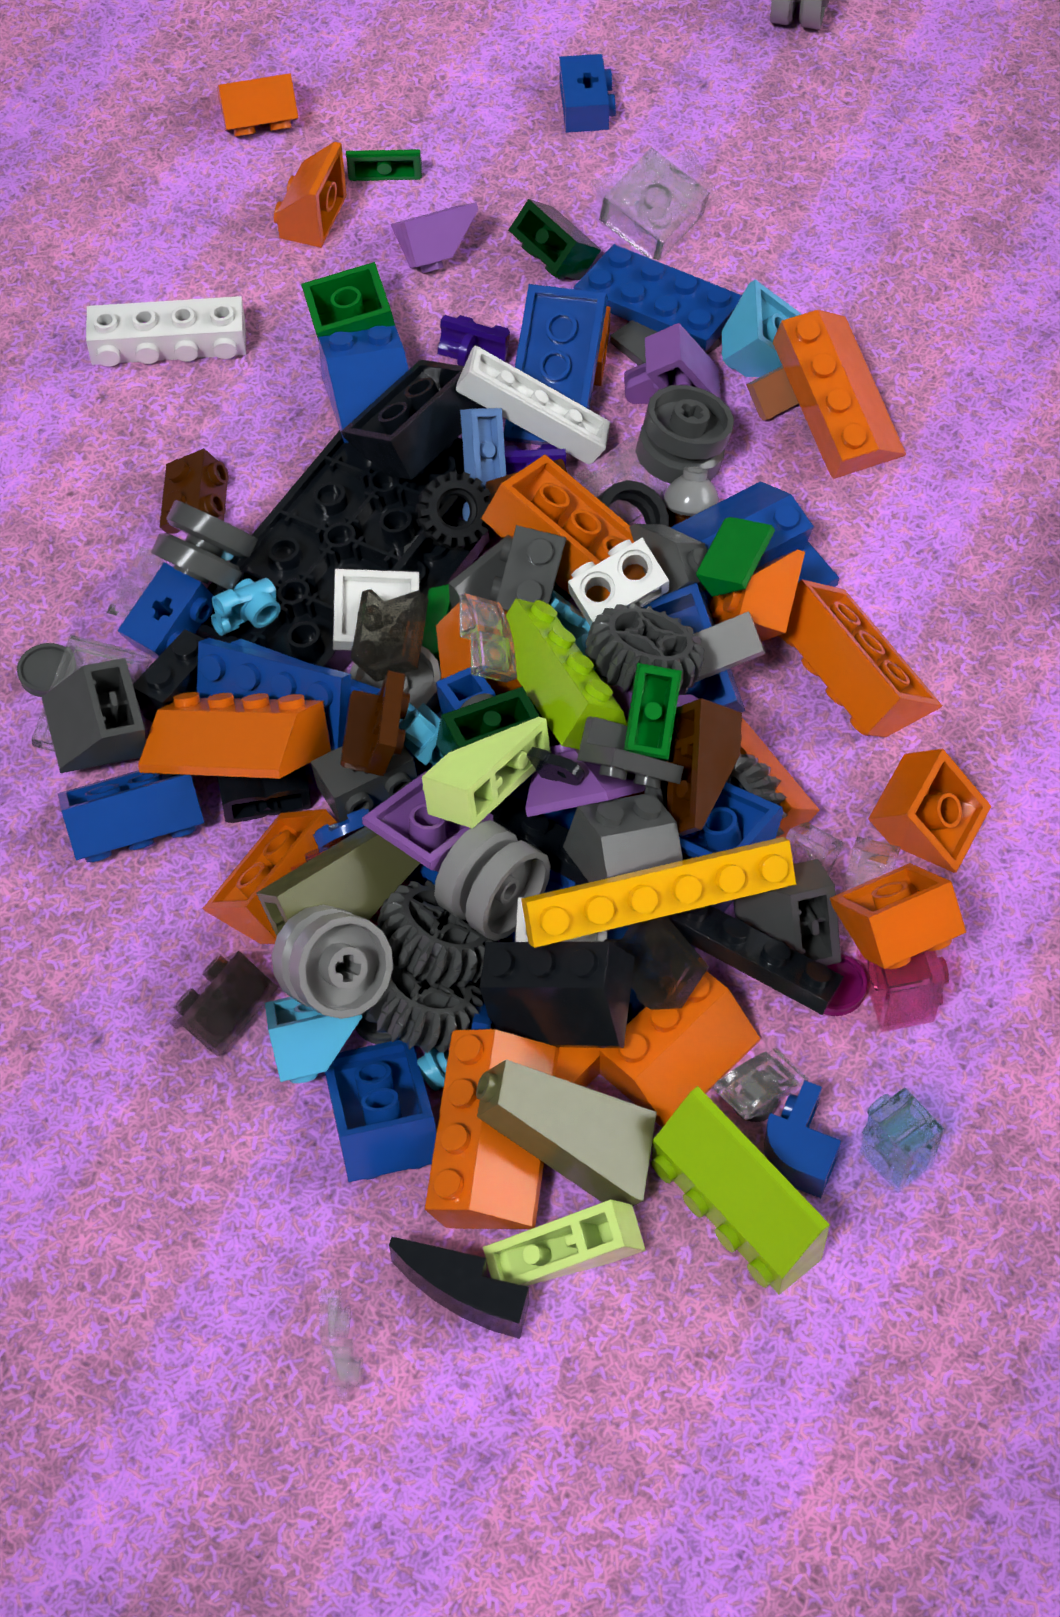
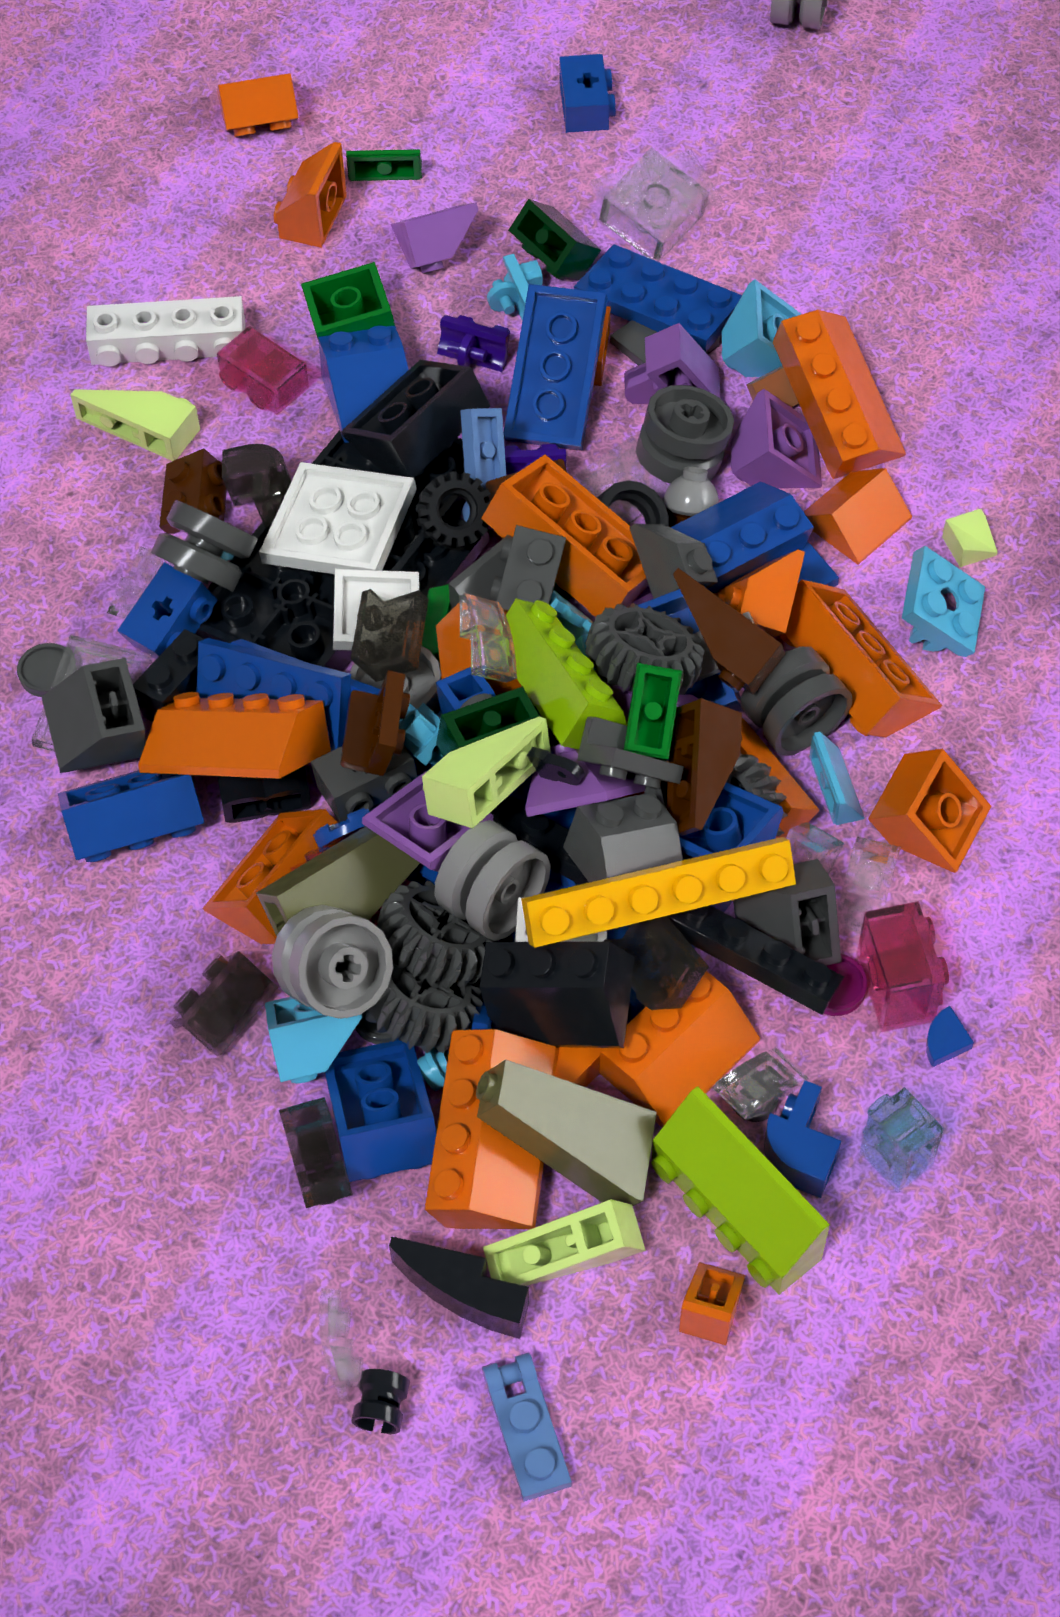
medium azure plate [211,578,280,636] -> none
white slope [456,345,610,465] -> none
white brick [568,538,669,627] -> none
green slope [696,517,775,597] -> none
orange slope [830,863,967,969] -> none
none -> yellowish green slope [70,389,200,461]
none -> clear pink brick [217,326,309,415]
none -> clear smoke brick [222,444,292,527]
none -> white plate [259,462,417,574]
none -> clear smoke brick [279,1097,353,1208]
none -> black wheel [351,1369,410,1435]
none -> medium blue plate [482,1352,572,1502]
none -> medium azure hips [487,254,543,321]
none -> reddish brown slope [673,568,785,695]
none -> orange slope [679,1262,746,1345]
none -> medium lavender slope [730,389,822,489]
none -> dark grey wheel [740,647,852,756]
none -> orange slope [804,468,912,565]
none -> medium azure slope [809,732,865,825]
none -> medium azure piece [902,546,985,657]
none -> blue tile [926,1006,974,1068]
none -> yellowish green slope [942,509,998,567]

